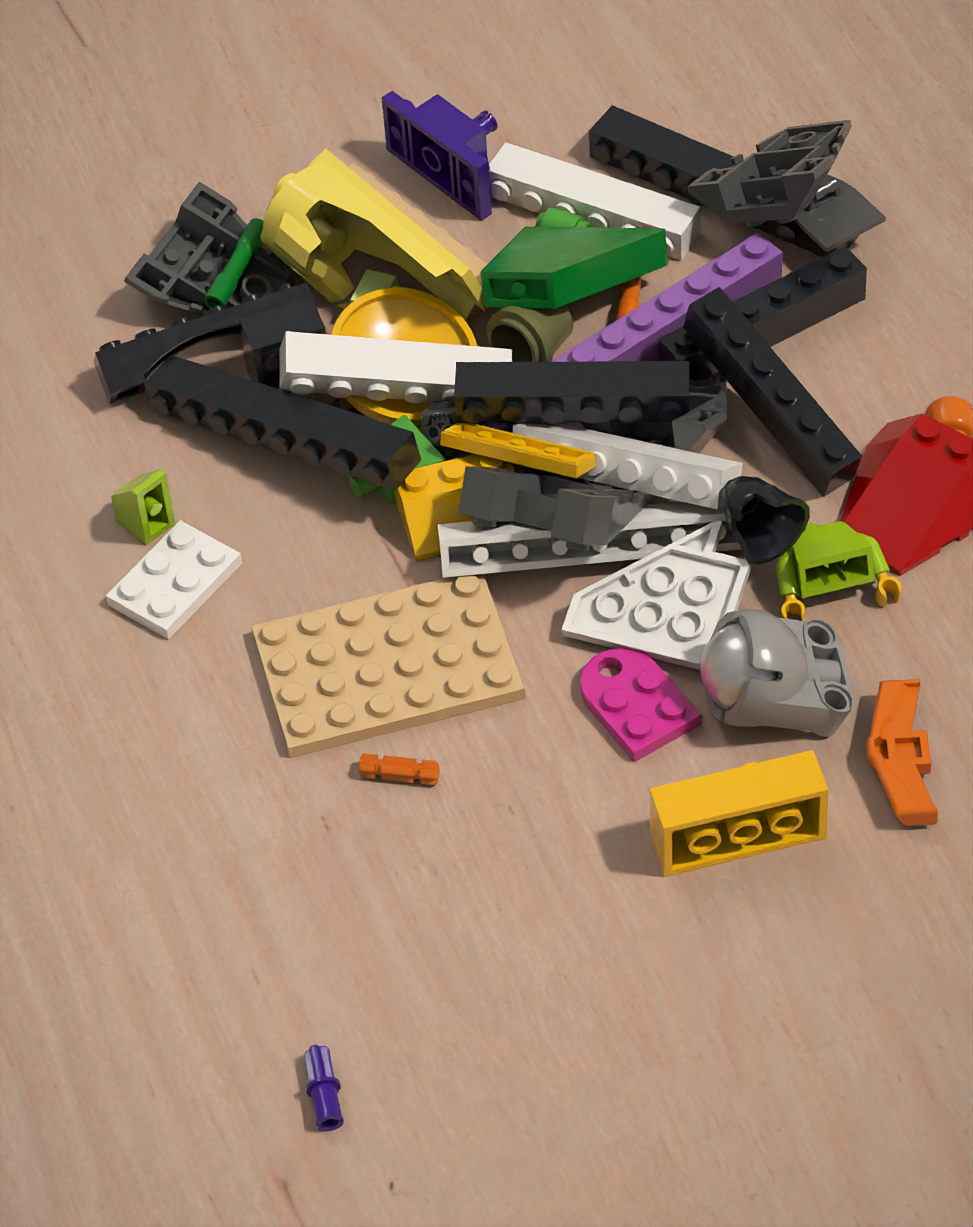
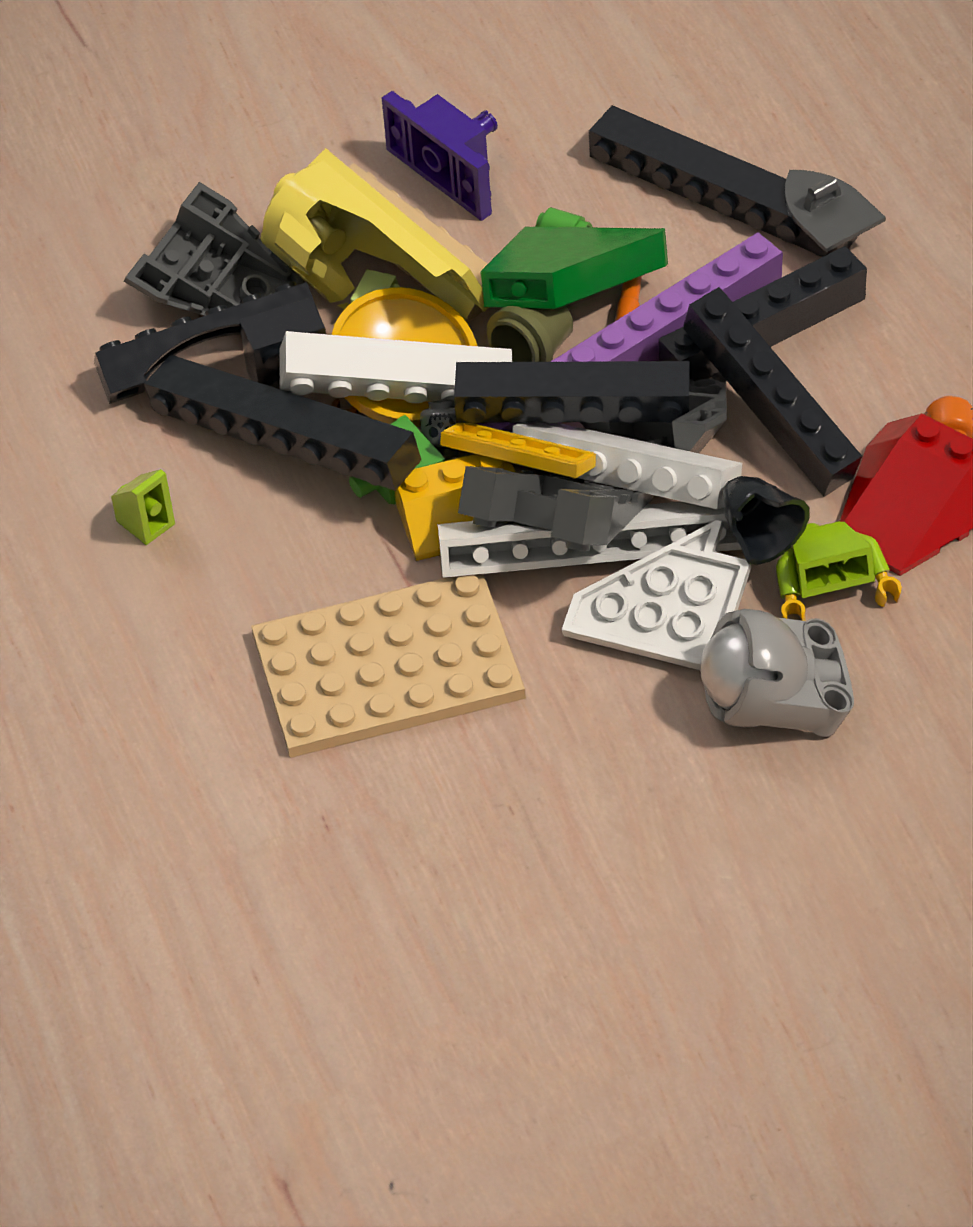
white plate [106,520,242,640] -> none
green piece [204,218,264,309] -> none
dark purple axle [304,1044,344,1131] -> none
orange axle [358,753,440,785] -> none
white brick [489,142,700,261] -> none
dark pink plate [581,648,702,762] -> none
yellow brick [650,750,829,877] -> none
dark grey wedge [688,120,852,227] -> none
orange plate [866,679,938,826] -> none

